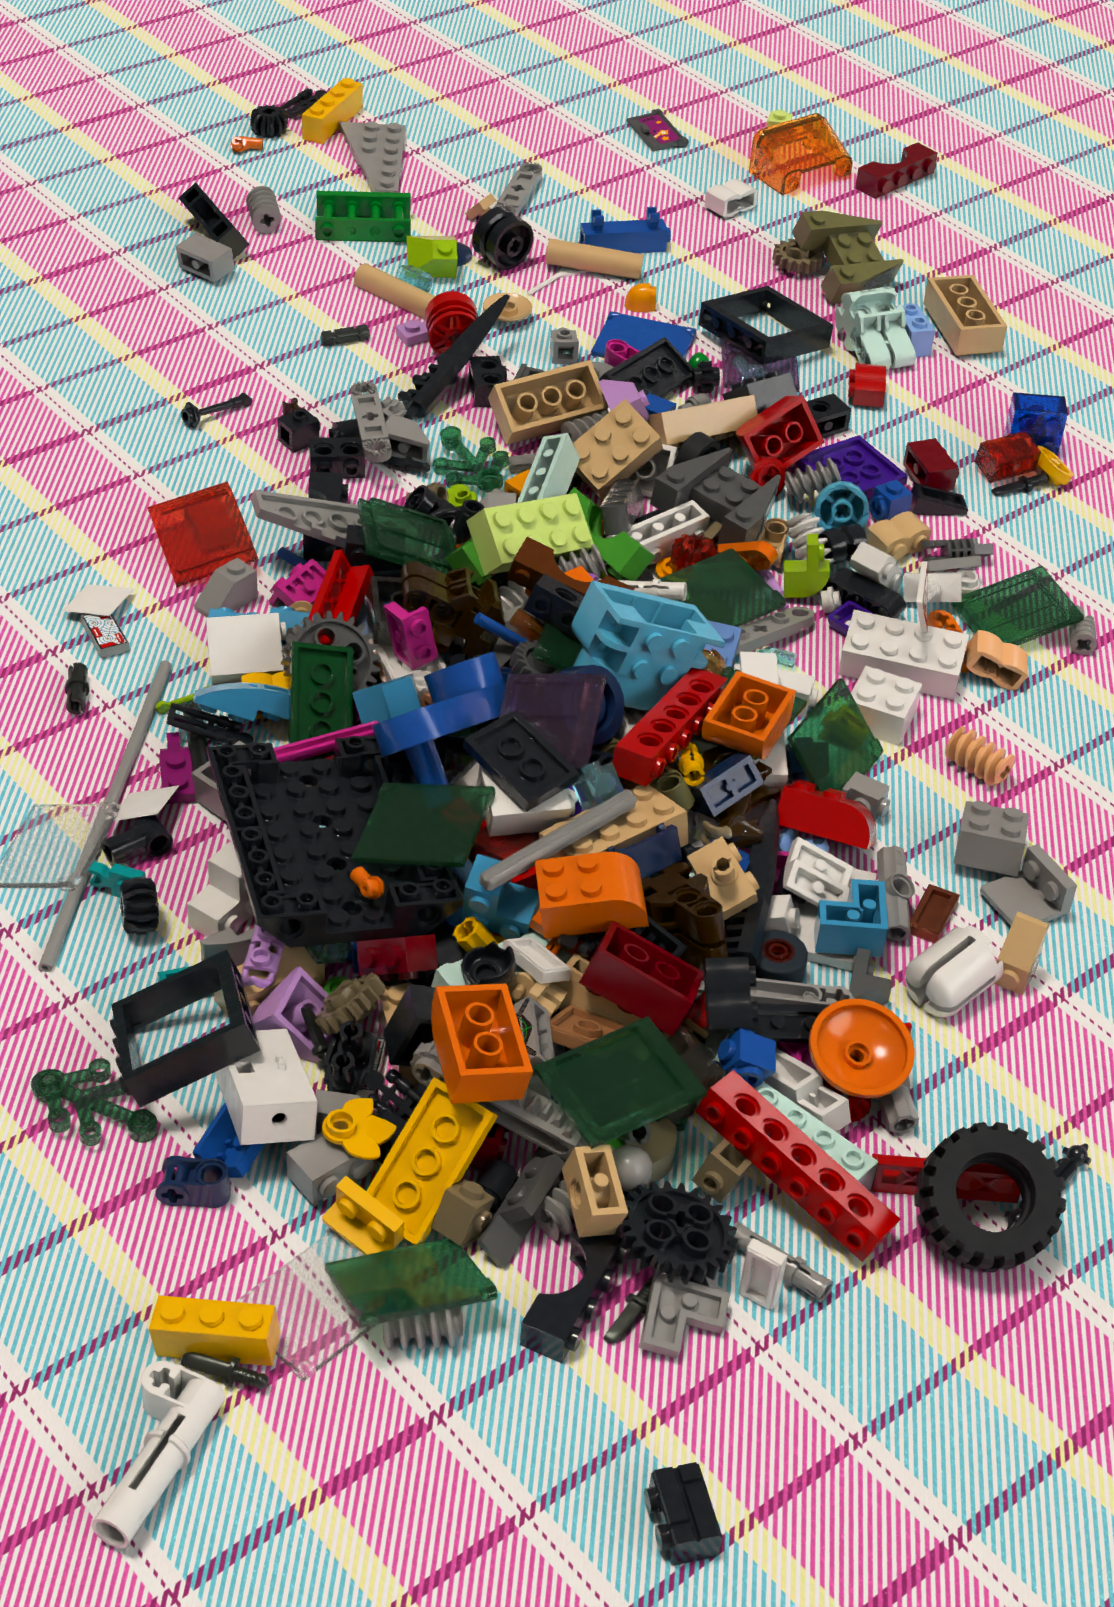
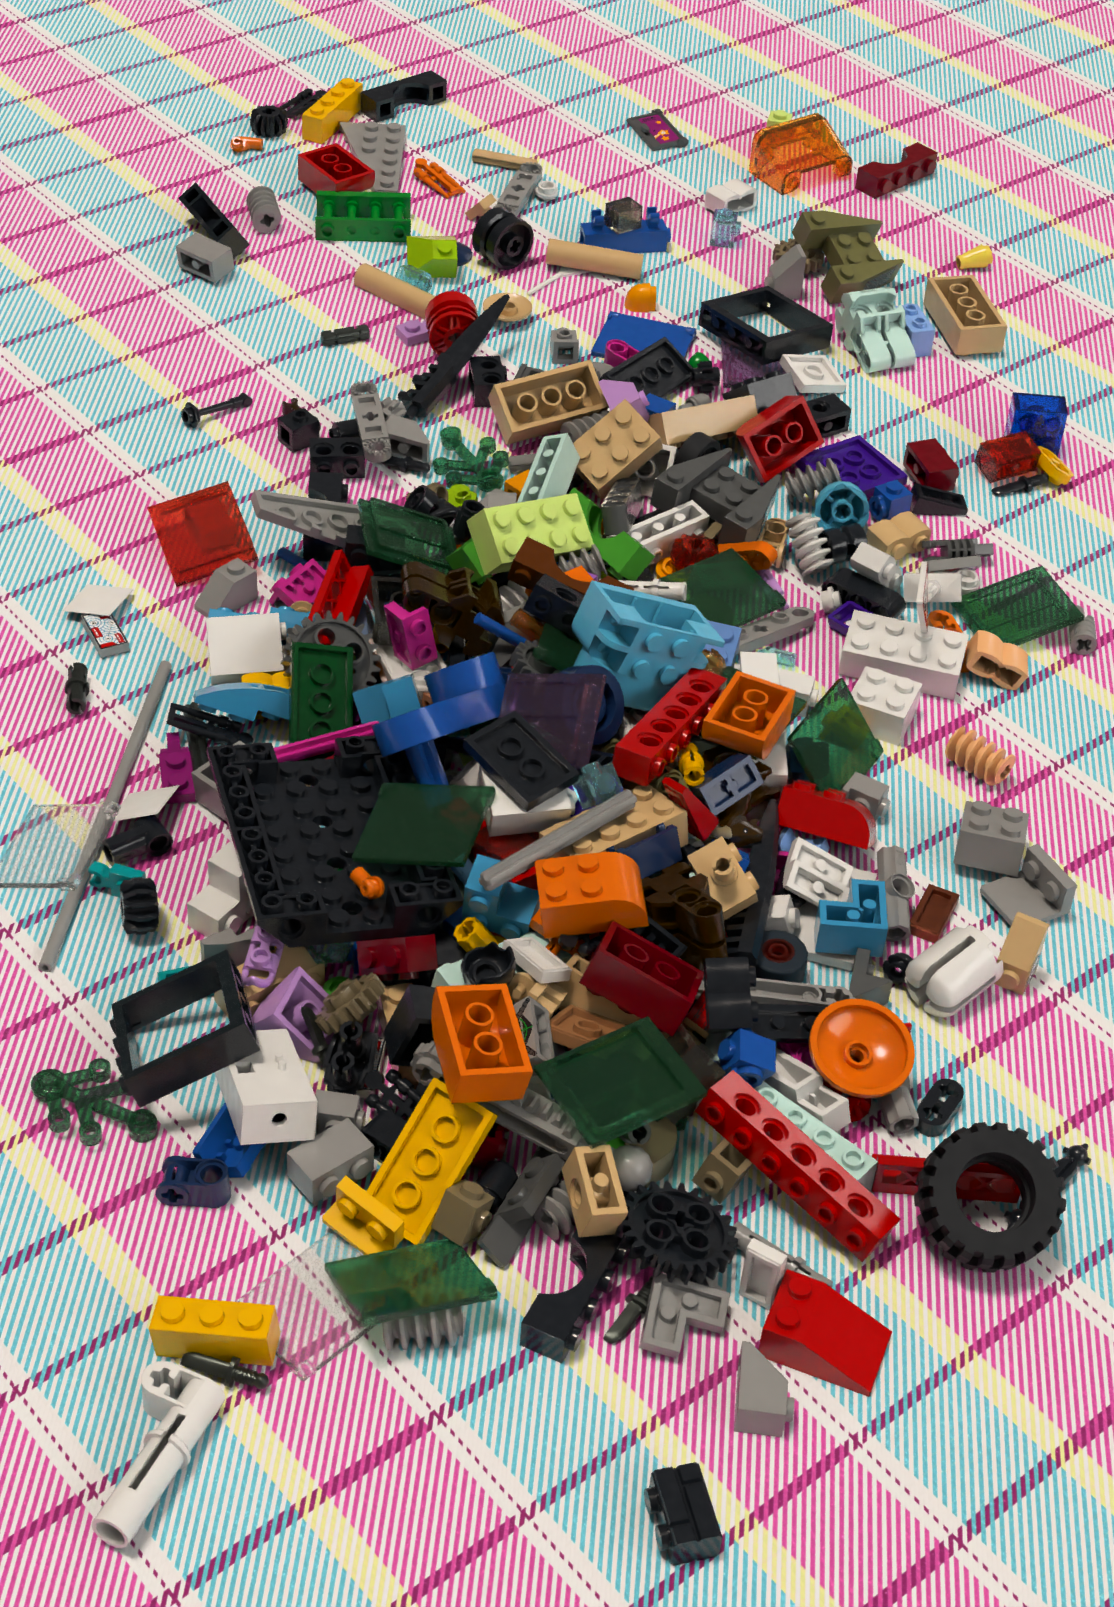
lime hinge [155,686,209,714] -> none
yellow plate [322,1098,397,1160] -> none
clear light blue arm [732,355,767,380] -> none
red gear [748,457,786,497] -> none
lime brick [784,534,830,598] -> none
red brick [848,363,886,407] -> none
none -> red brick [298,143,375,194]
none -> black arch [361,70,447,123]
none -> orange piece [413,158,466,199]
none -> tan axle [472,148,538,173]
none -> white plate [535,181,558,201]
none -> clear smoke brick [604,197,643,235]
none -> red slope [662,777,720,841]
none -> clear light blue brick [710,208,742,249]
none -> light grey slope [734,1341,795,1437]
none -> red slope [758,1269,892,1397]
none -> light grey slope [764,244,806,300]
none -> white tile [779,354,847,393]
none -> black plate [882,953,913,985]
none -> black beam [915,1079,964,1137]
none -> light yellow cone [956,244,993,270]

